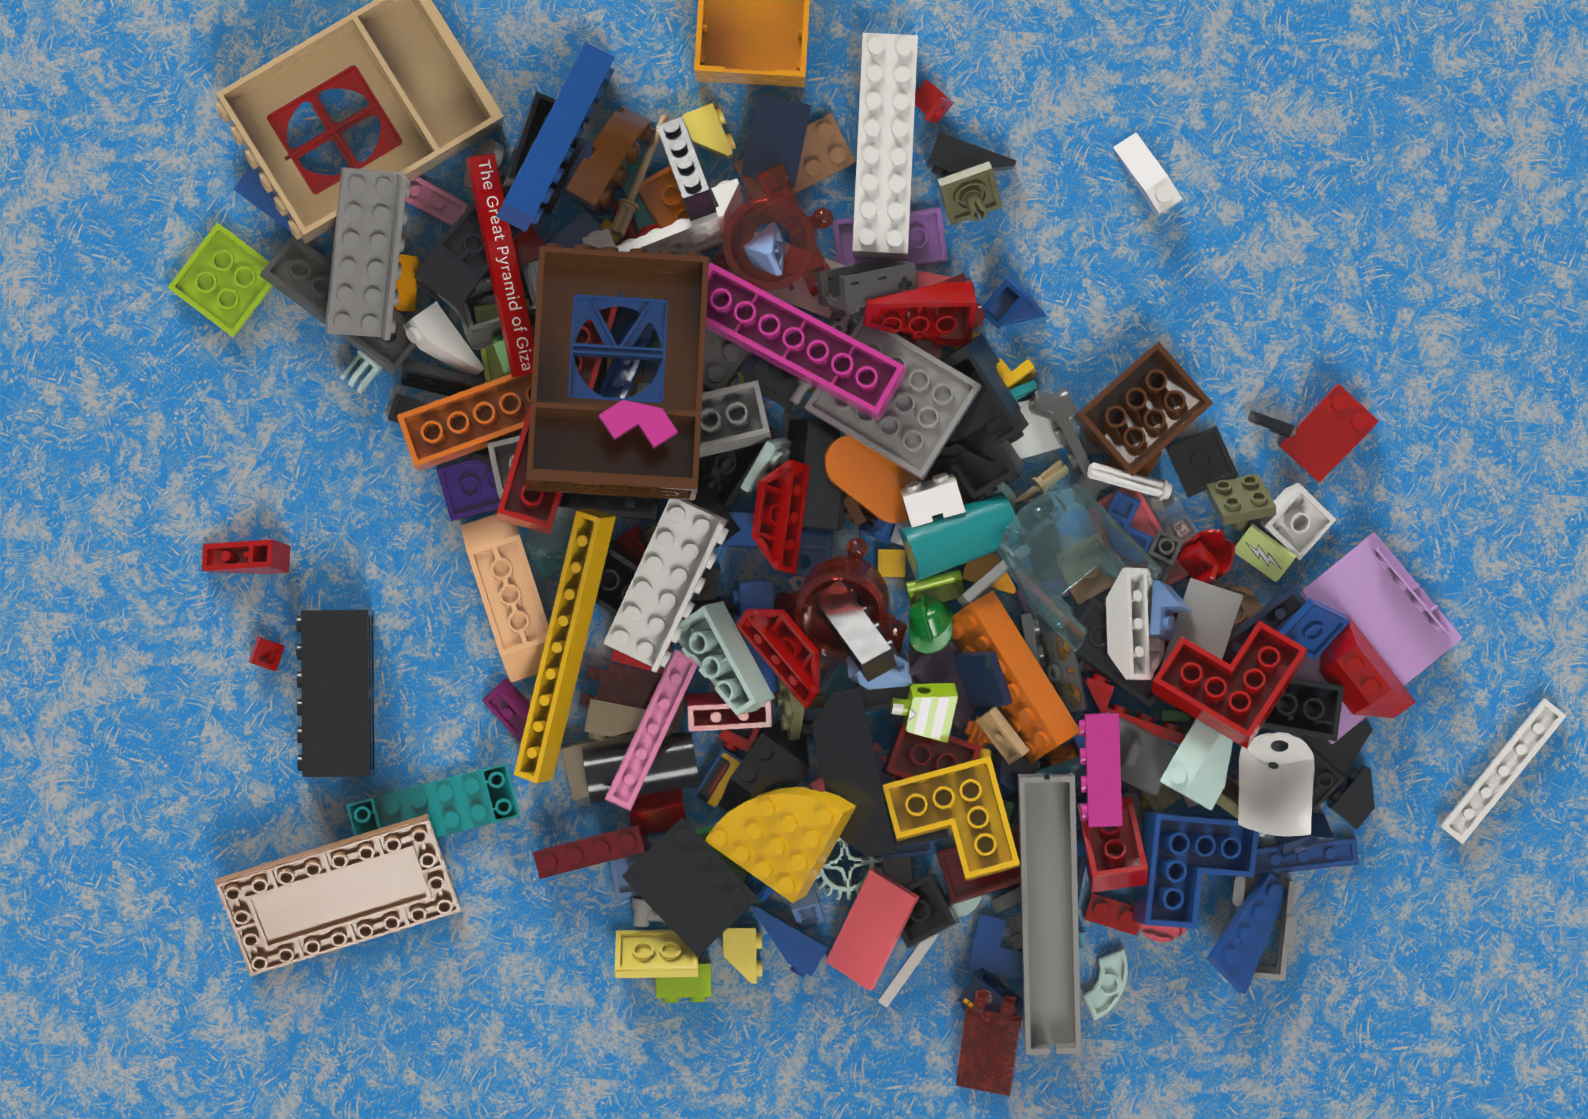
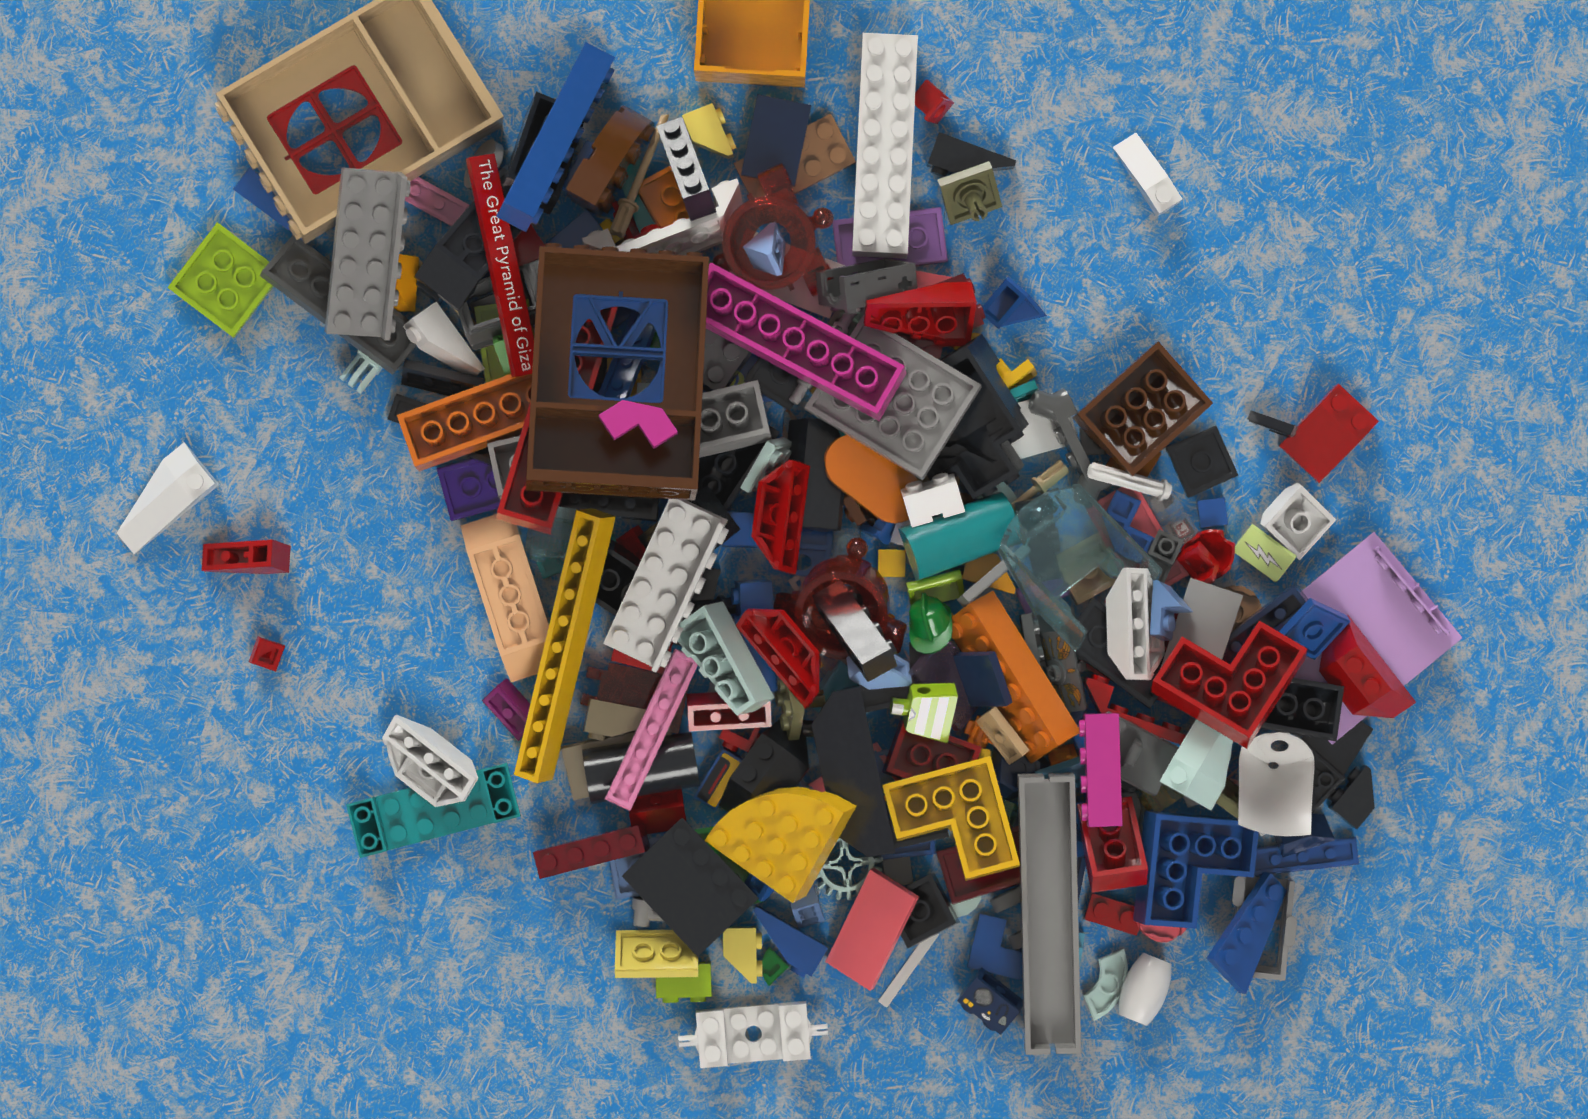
tile [215,814,461,976] -> none
black brick [296,609,375,777] -> none
clear red tile [956,990,1022,1096] -> none
green tile [1159,710,1189,722] -> none
olive plate [1206,474,1276,531] -> none
white plate [1440,698,1566,844] -> none
none -> white wedge [117,442,219,555]
none -> white wedge [382,715,478,807]
none -> white brick [678,1001,828,1068]
none -> green tile [762,947,789,986]
none -> white piece [1119,953,1172,1026]
none -> blue tile [1196,497,1228,528]

